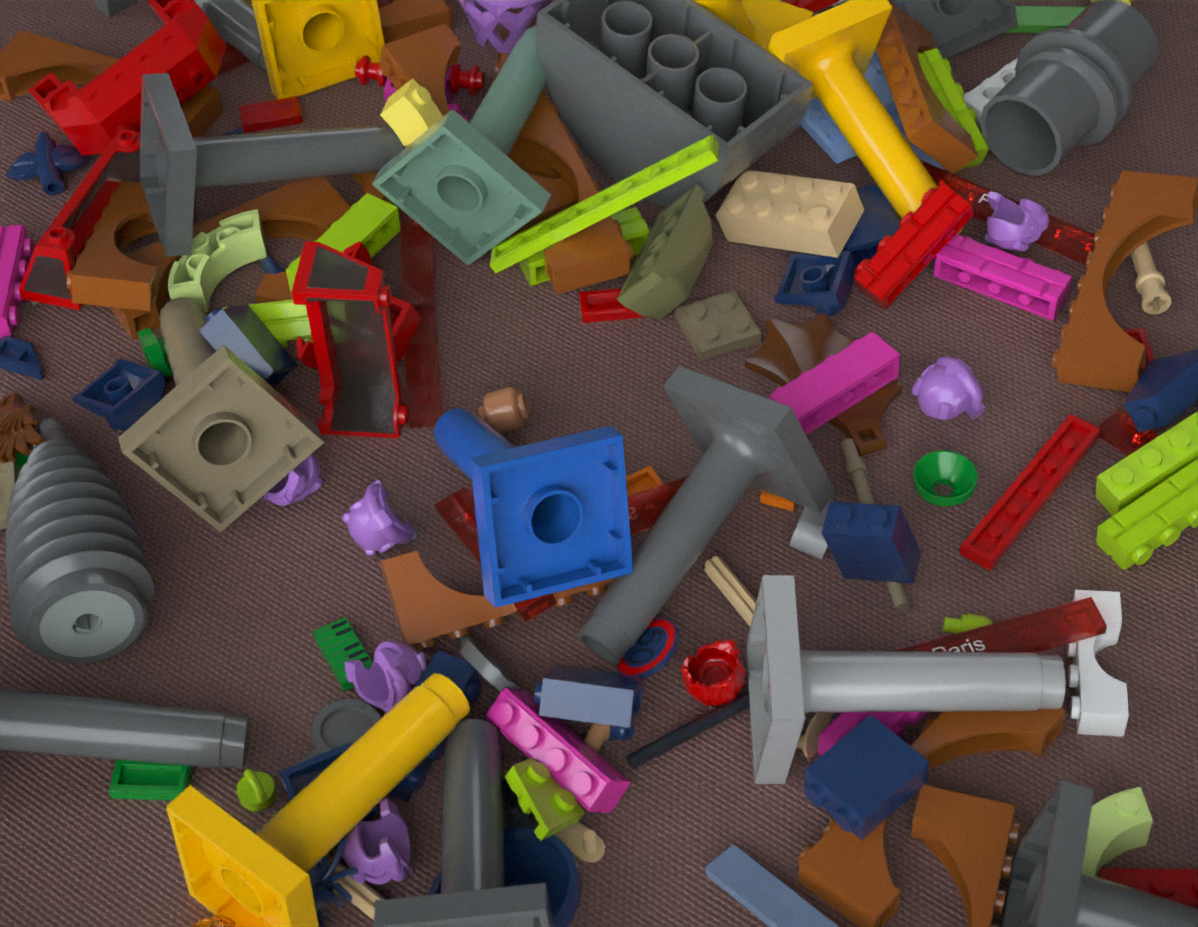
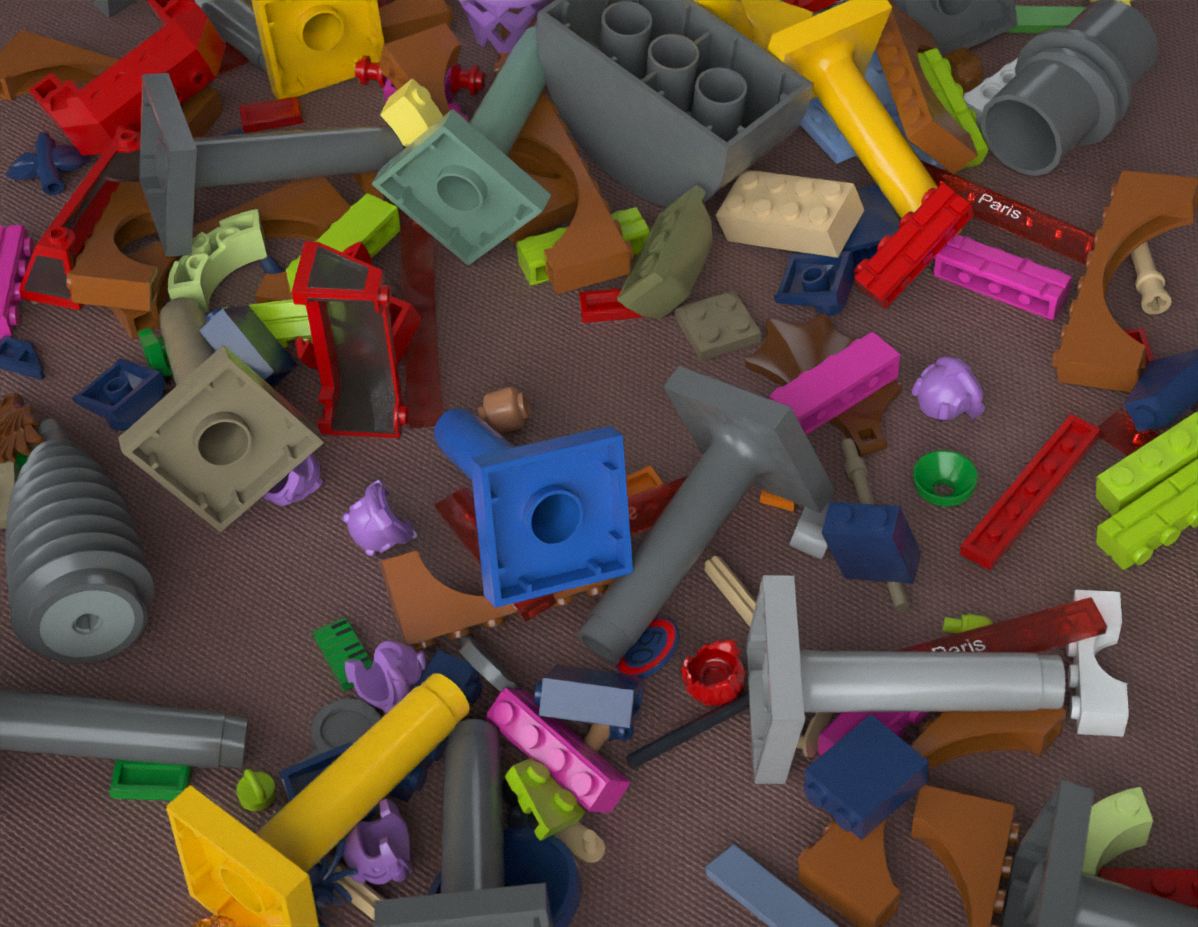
lime tile [489,135,719,273] -> none
medium lavender helmet [985,191,1049,251] -> none
none -> clear orange brick [942,47,984,94]

